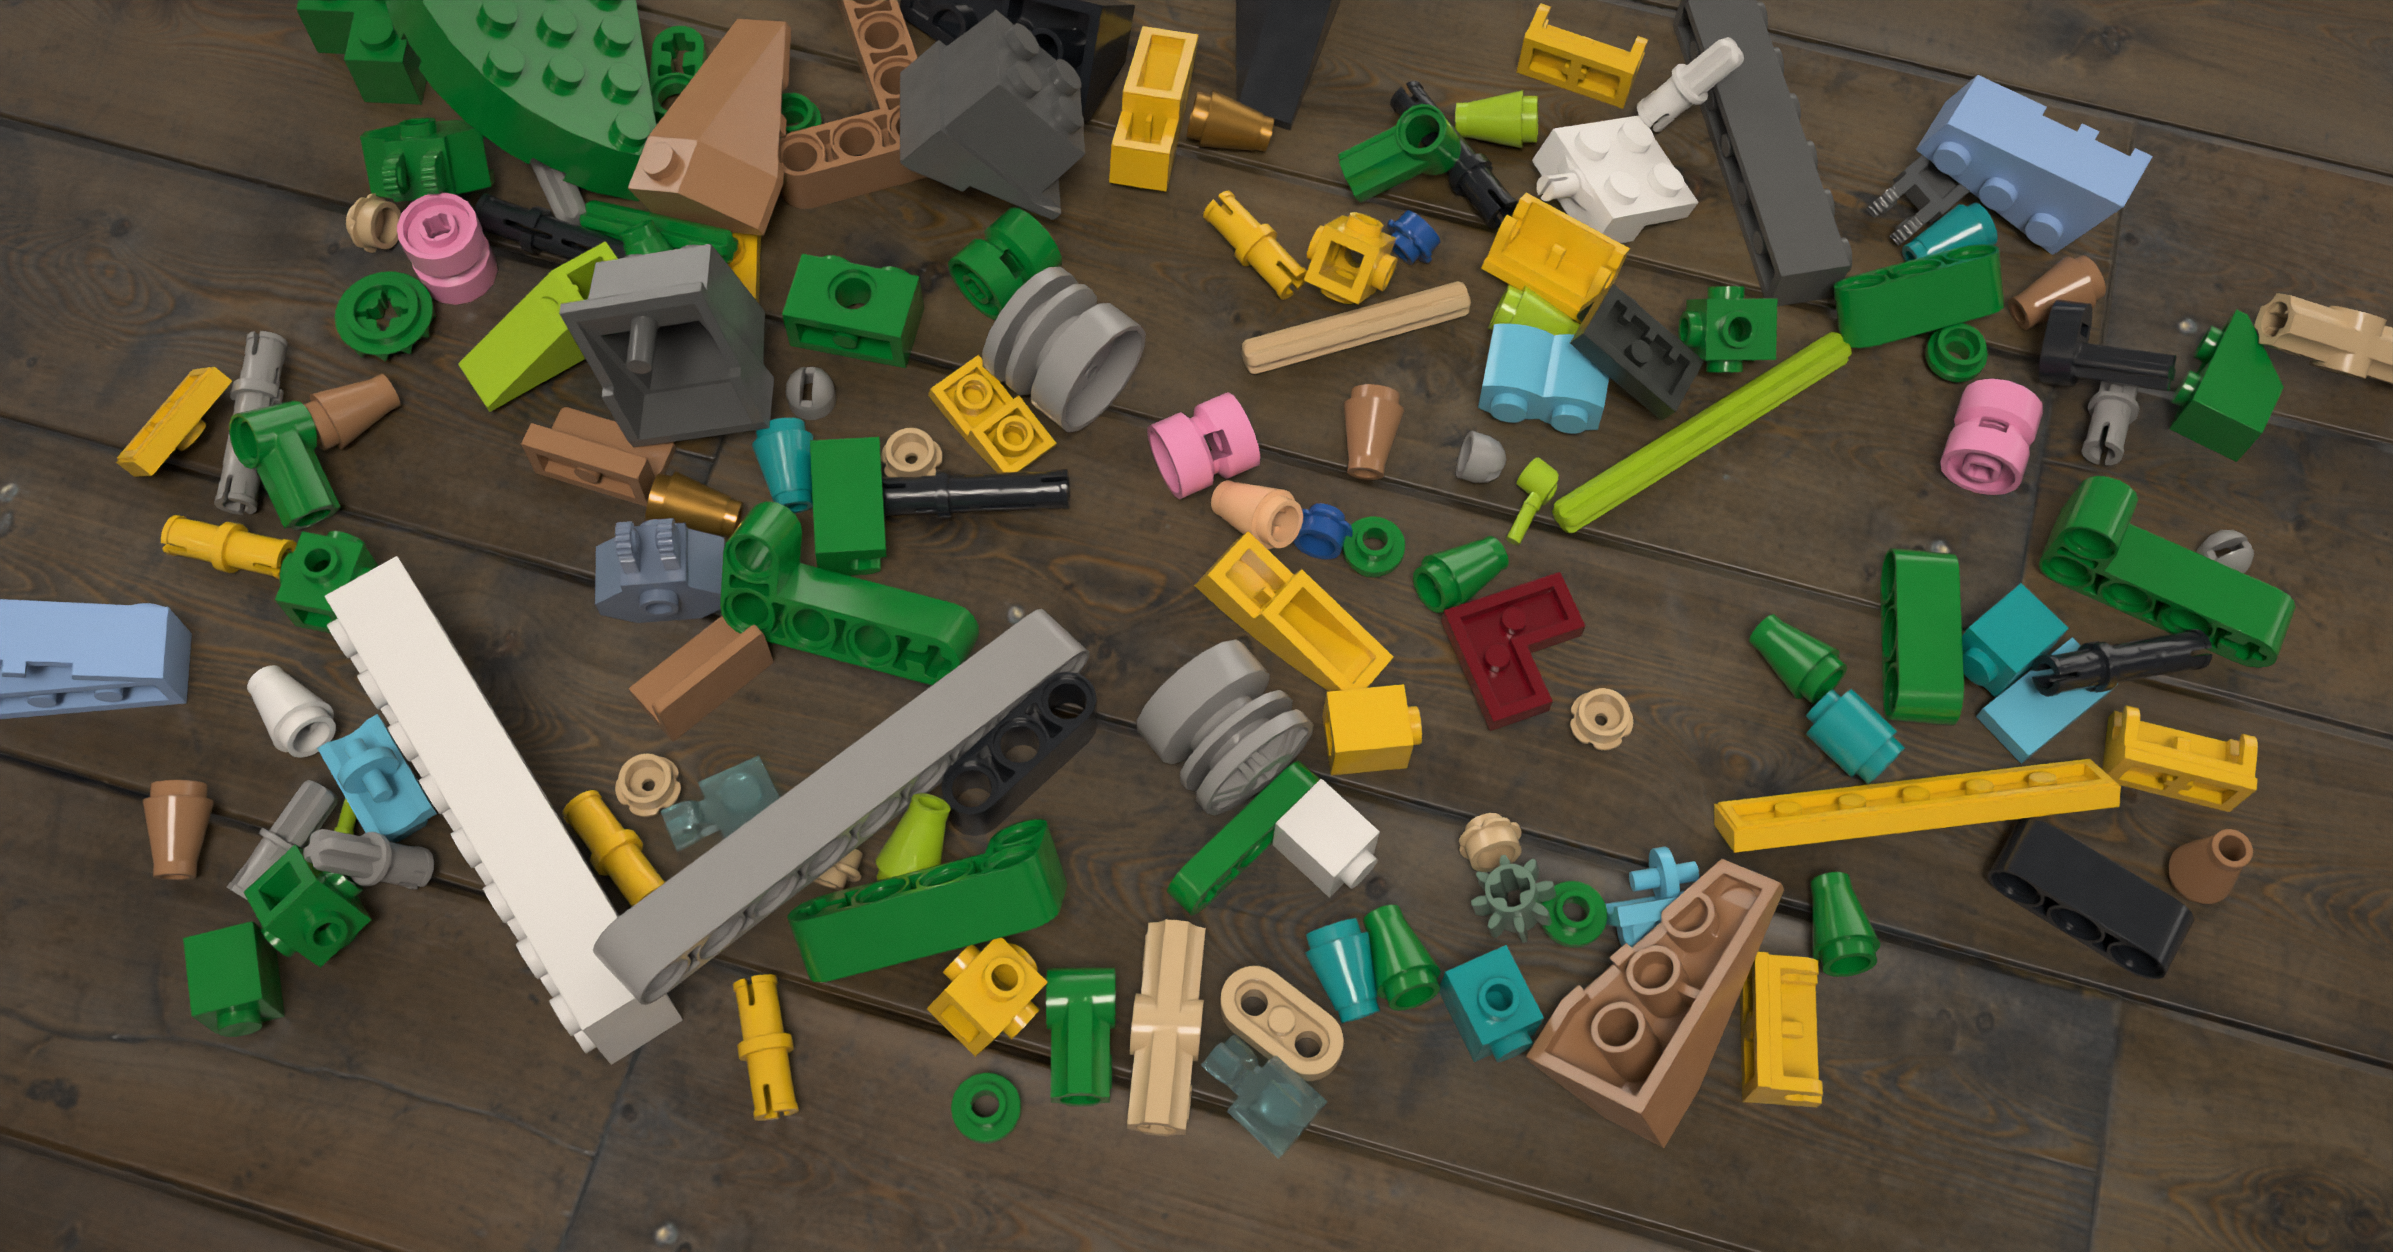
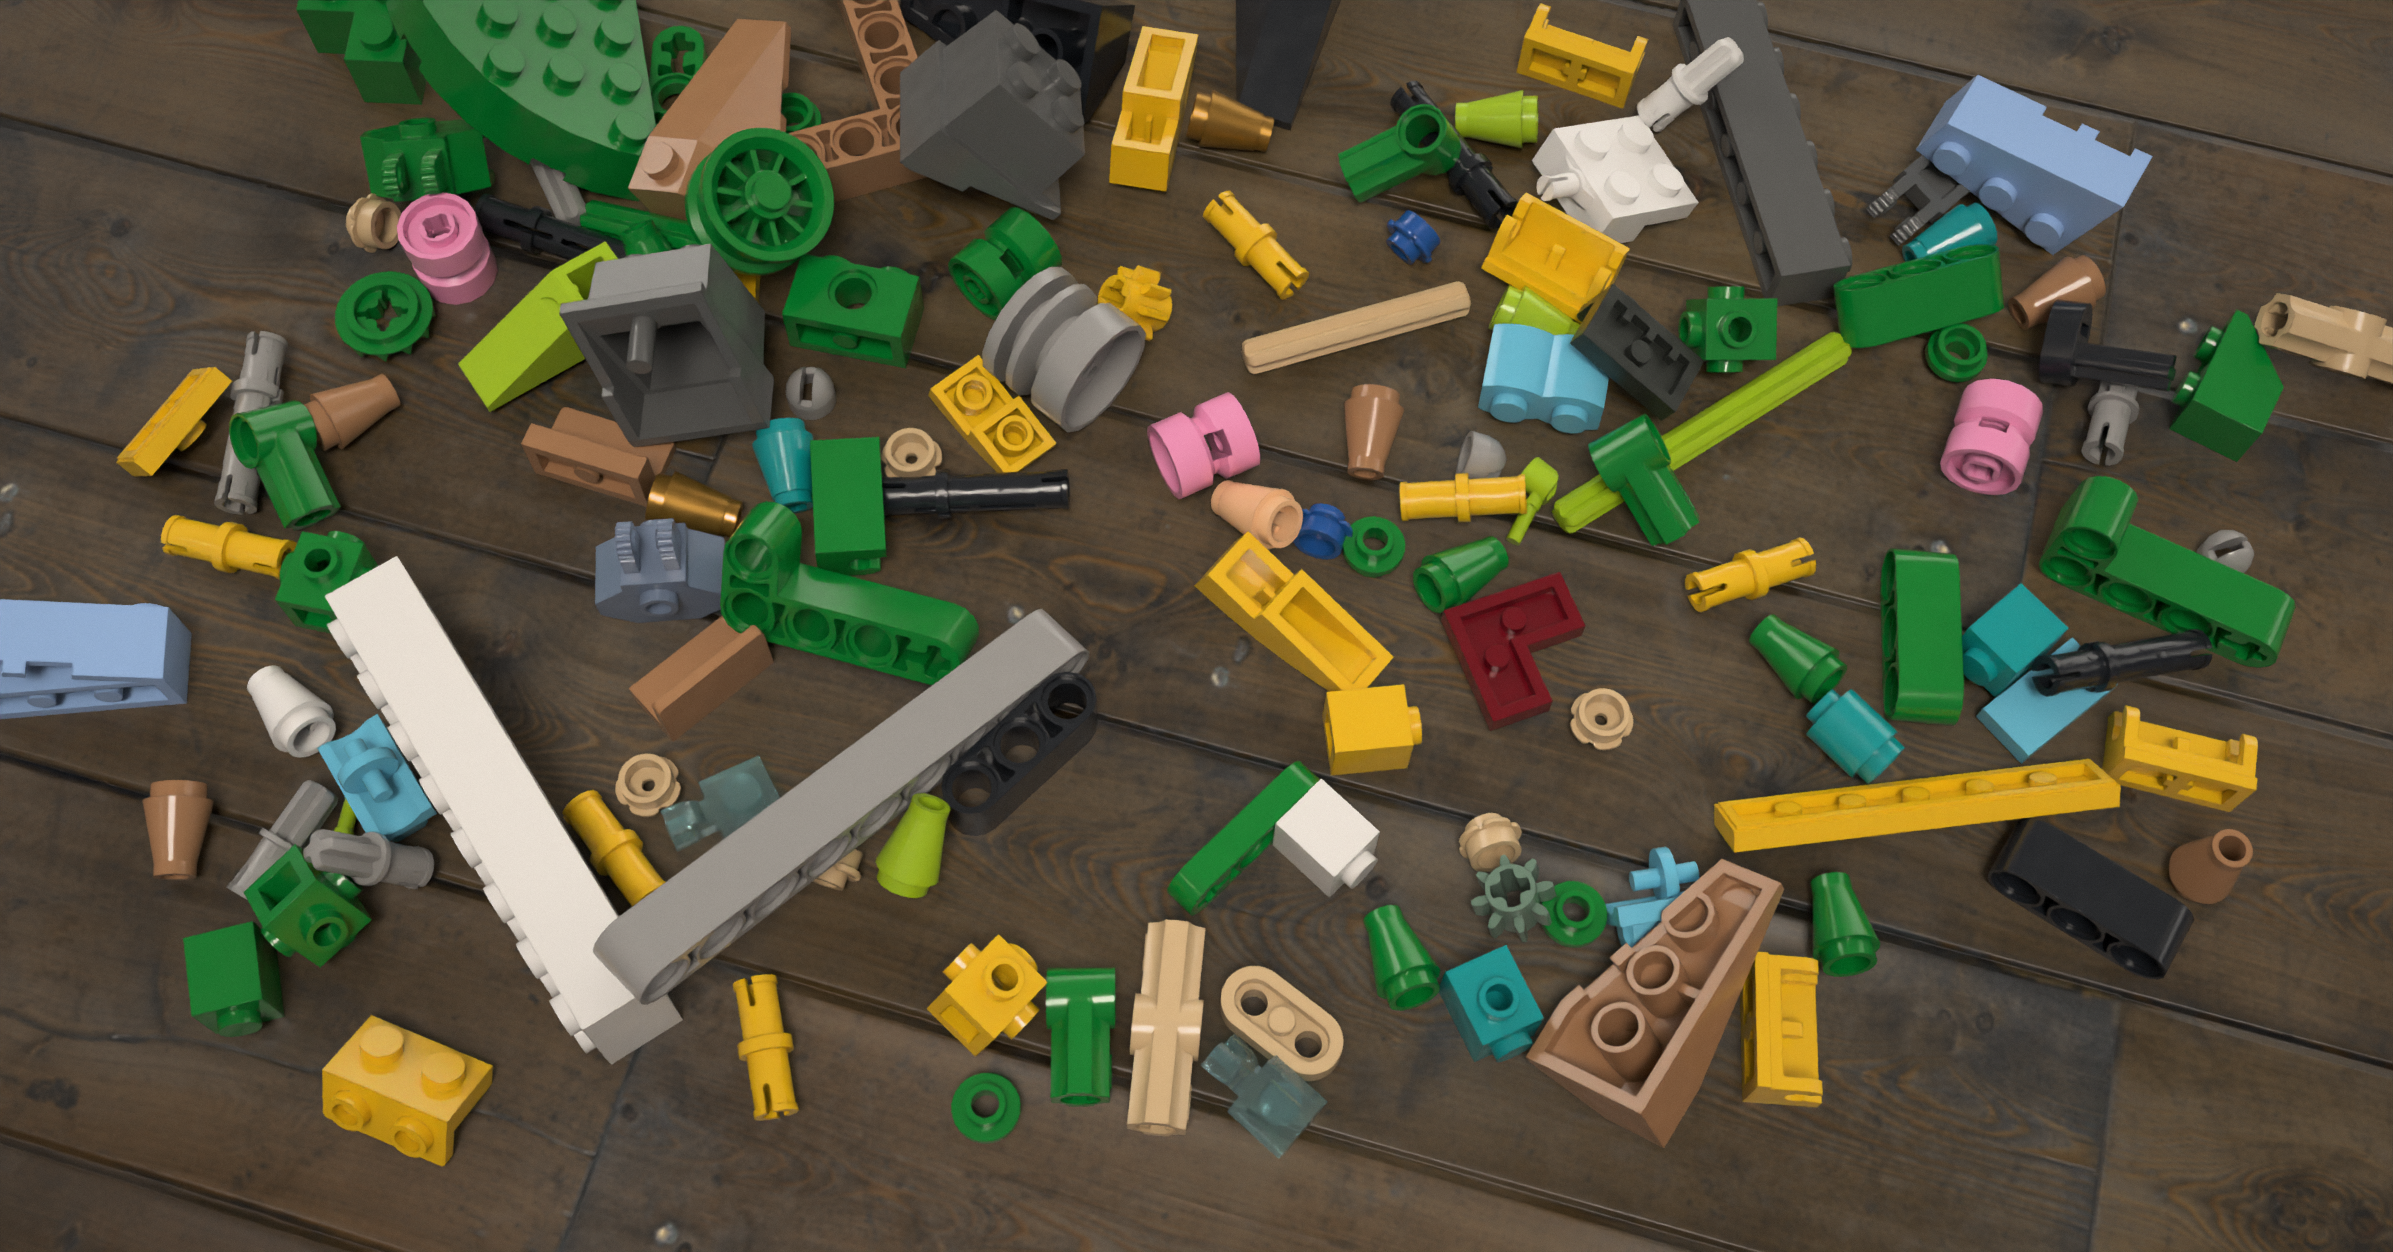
green beam [787,819,1067,982] -> none
light grey wheel [1137,639,1314,816] -> none
yellow brick [1304,212,1398,304] -> none
teal cone [1304,918,1380,1024] -> none
none -> yellow bracket [322,1015,493,1166]
none -> green wheel [685,128,834,276]
none -> yellow gear [1098,265,1172,341]
none -> yellow pin [1400,473,1527,523]
none -> green piece [1588,414,1699,546]
none -> yellow pin [1685,537,1816,613]

